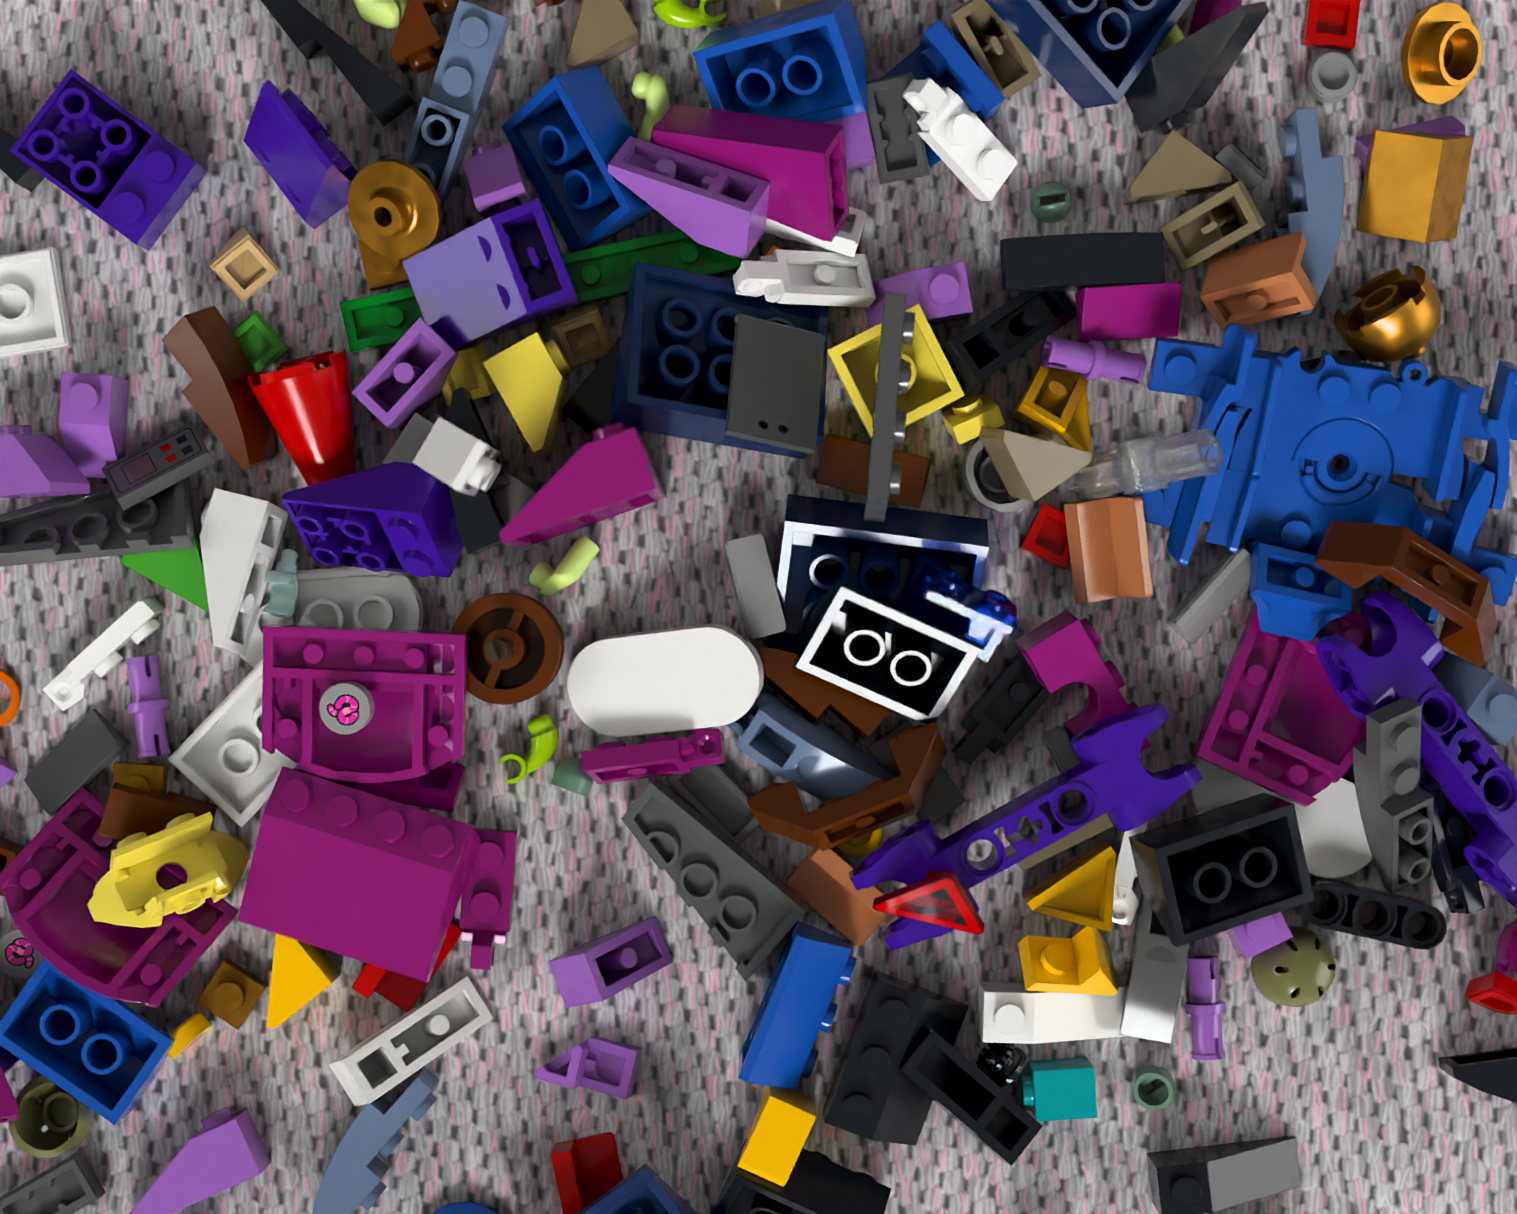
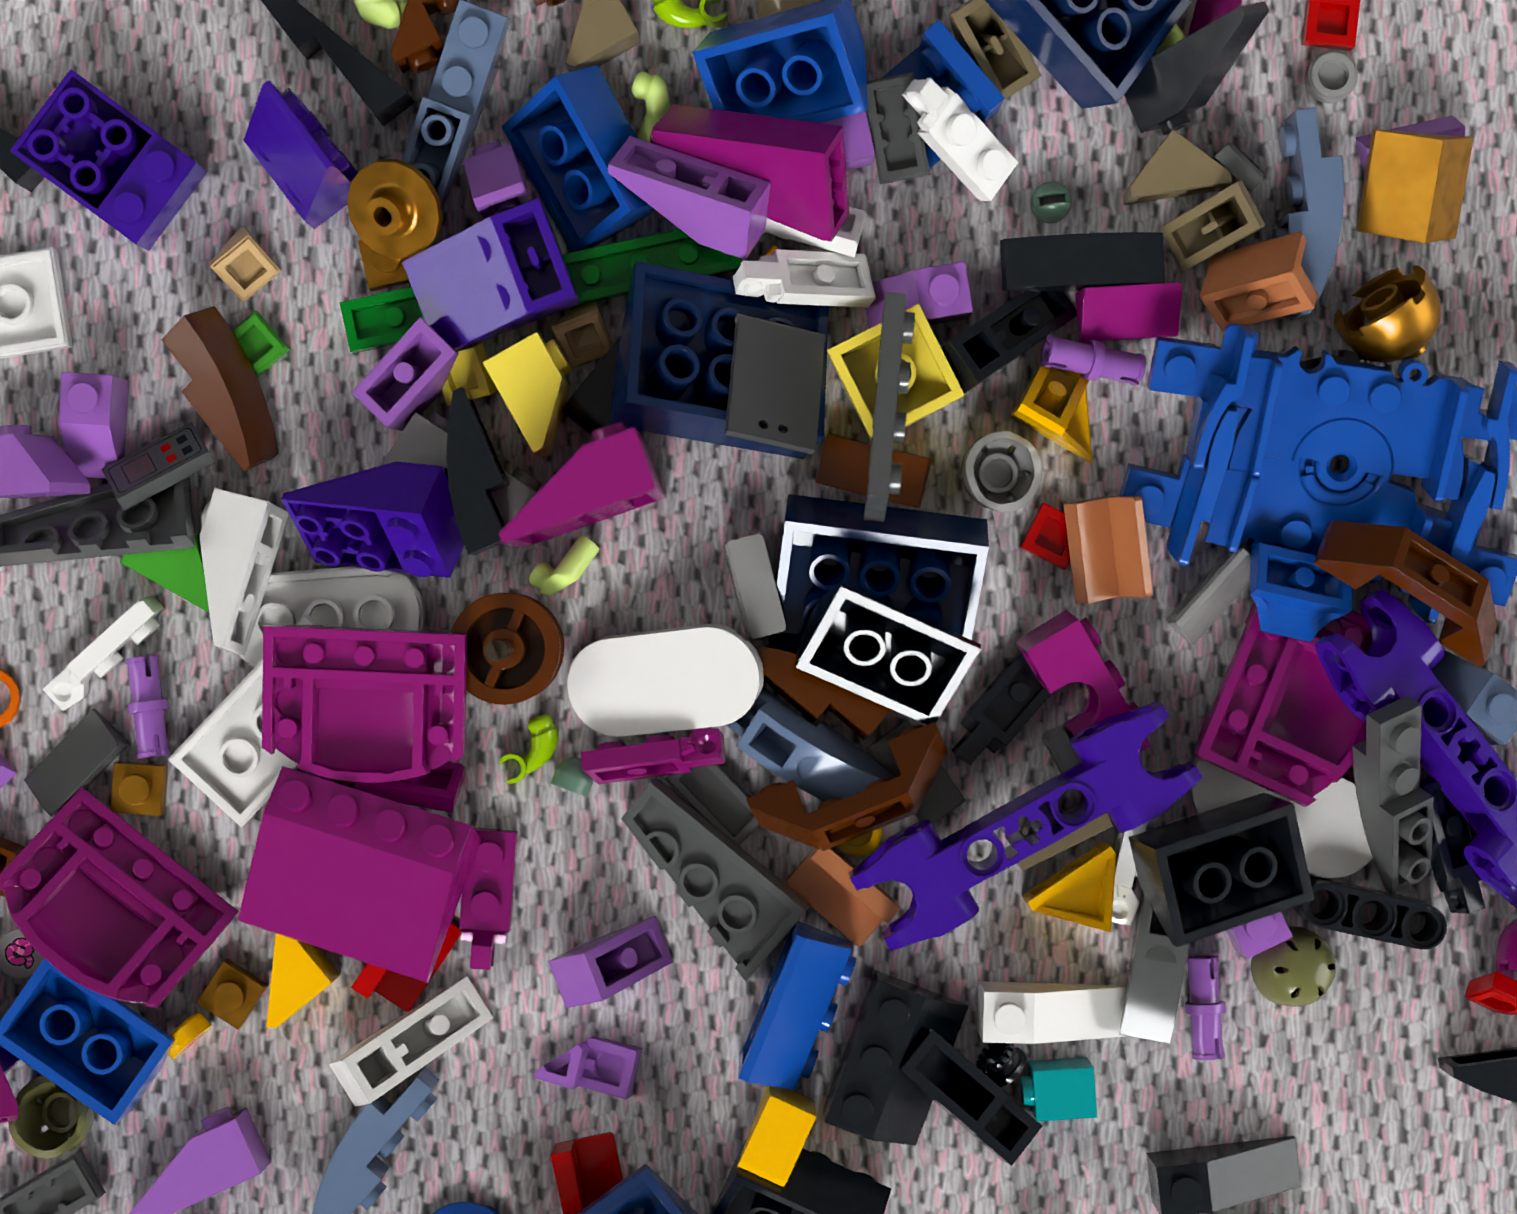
light yellow piece [87,812,251,928] -> none
reddish brown slope [98,782,217,841] -> none
red cone [247,348,356,486] -> none
light aqua piece [262,549,298,618] -> none
light grey tile [319,681,374,734] -> none
white slope [412,417,501,497] -> none
piece [872,870,985,934] -> none
clear blue bracket [900,564,1018,662] -> none
light yellow plate [940,393,1005,445] -> none
dark tan slope [979,426,1093,502] -> none
yellow slope [1018,926,1118,996] -> none
clear piece [1067,429,1223,501] -> none
sand green hinge [1133,1065,1175,1110] -> none
pearl gold piece [1401,1,1482,105] -> none

